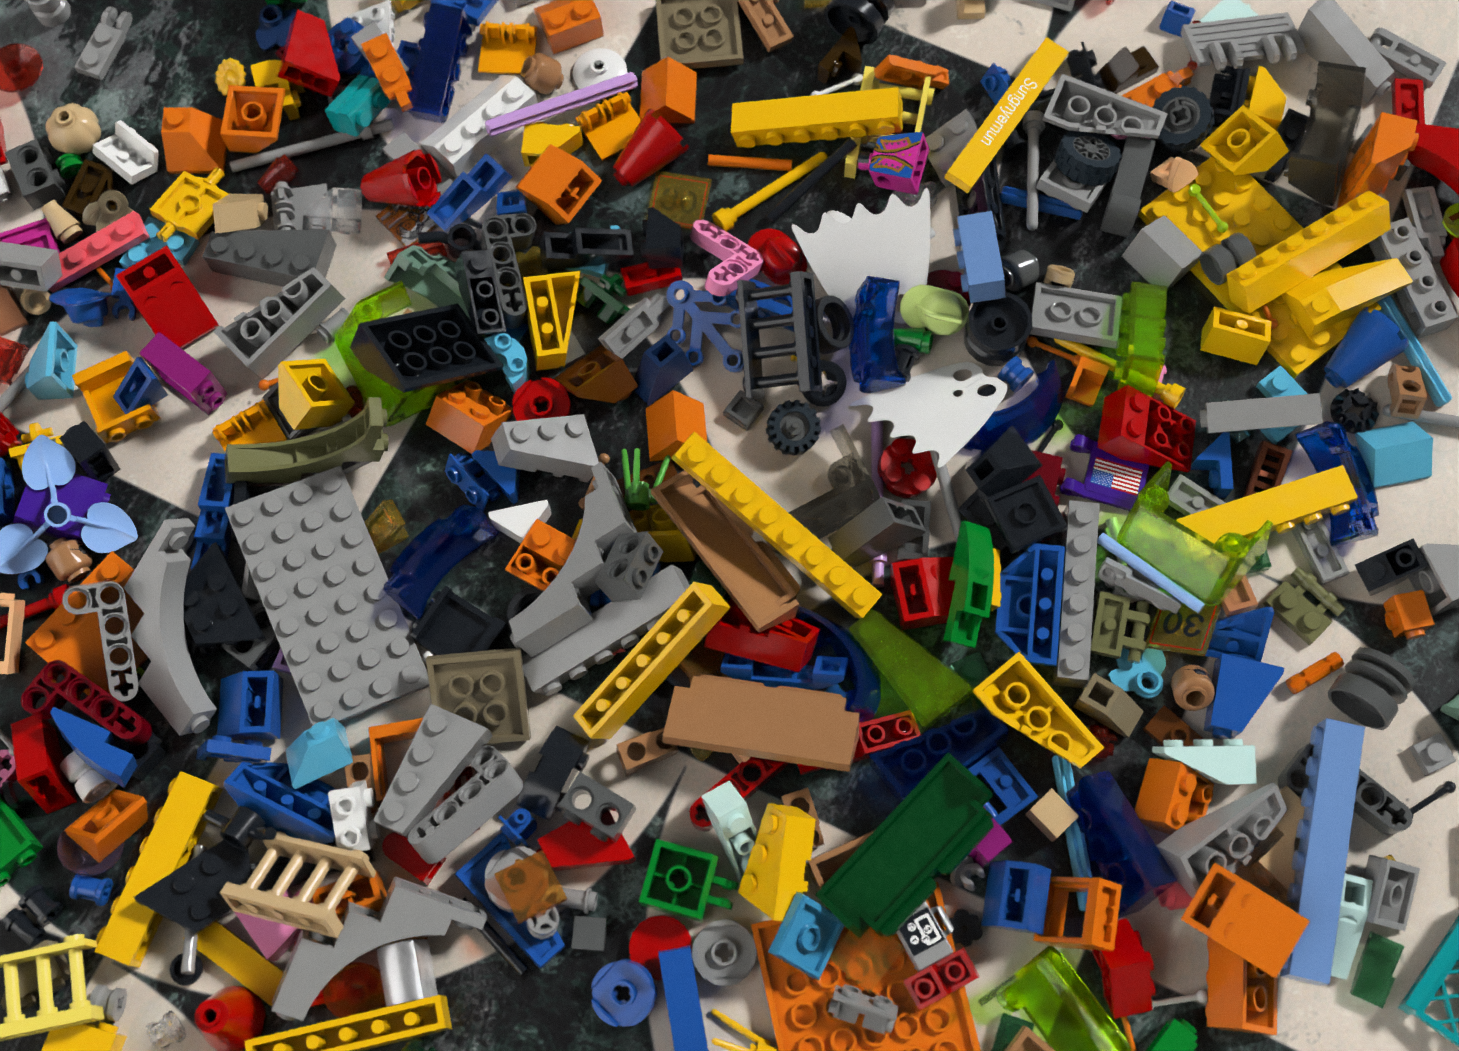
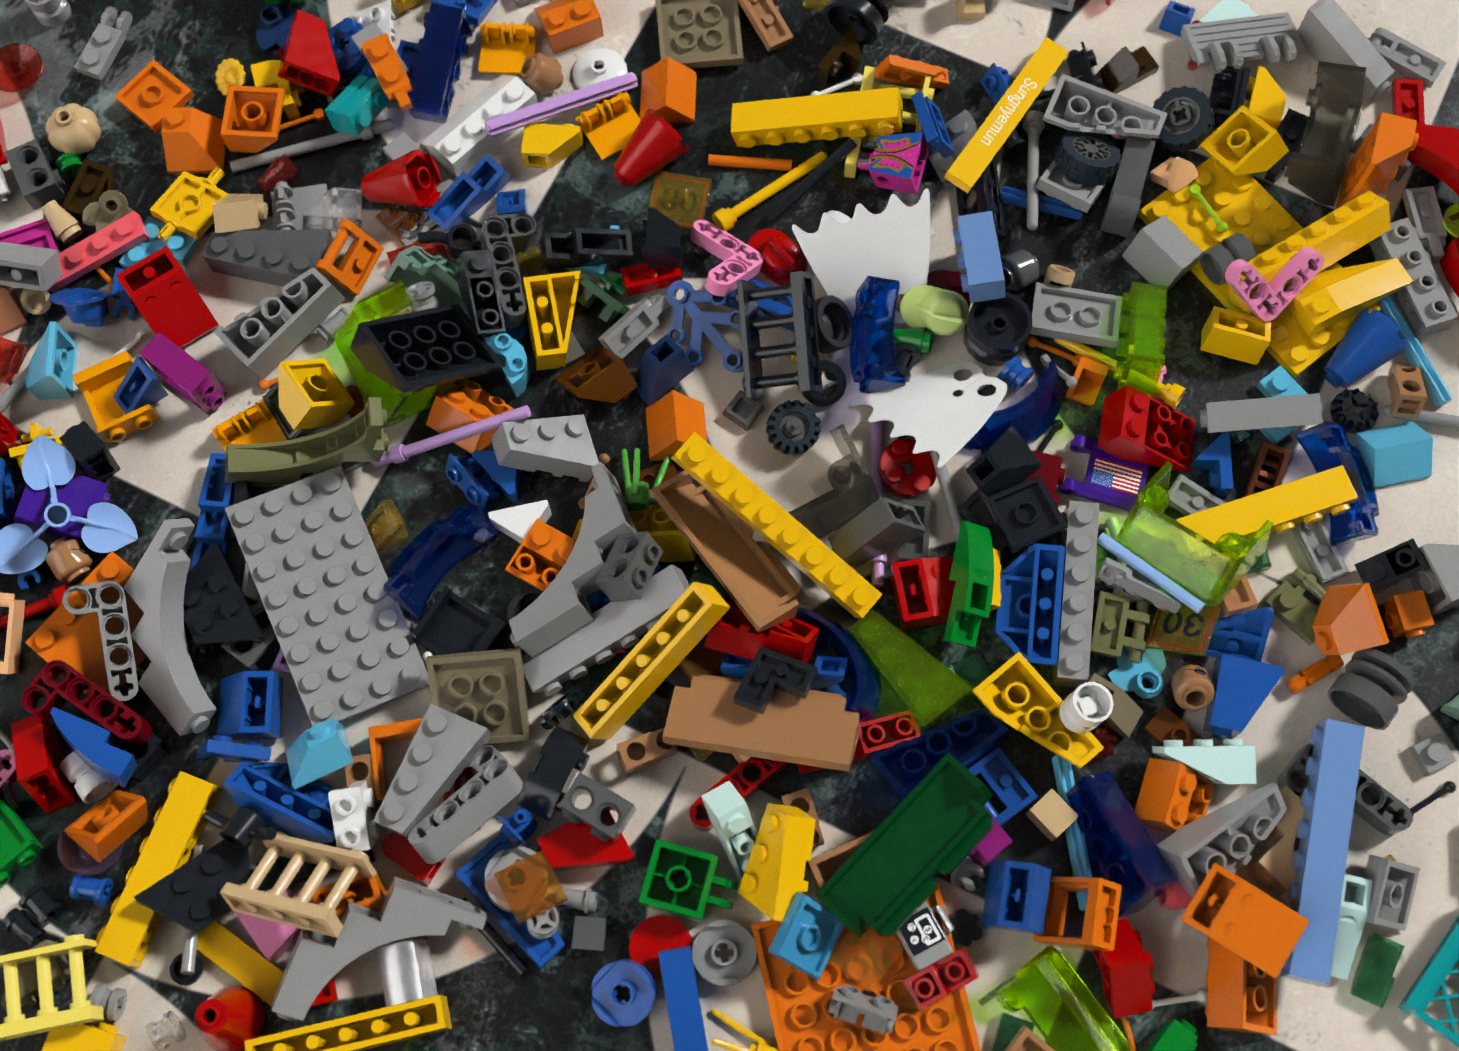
white bracket [93,120,159,185] -> none
clear red dish [323,962,386,1018] -> none
red plate [512,378,572,421] -> none
orange slope [516,144,602,225] -> none
orange hinge [1122,66,1194,108] -> none
none -> white hinge [101,329,149,362]
none -> orange plate [114,60,195,133]
none -> orange hinge [279,108,325,132]
none -> orange plate [315,218,384,295]
none -> lavender bar [371,405,531,468]
none -> light grey wheel [406,281,440,312]
none -> black gear [539,692,583,730]
none -> black plate [733,646,818,714]
none -> blue plate [911,91,955,158]
none -> light grey hinge [1040,354,1077,388]
none -> white wheel [1059,682,1114,734]
none -> bright pink beam [1225,247,1324,322]
none -> orange slope [1312,583,1389,655]

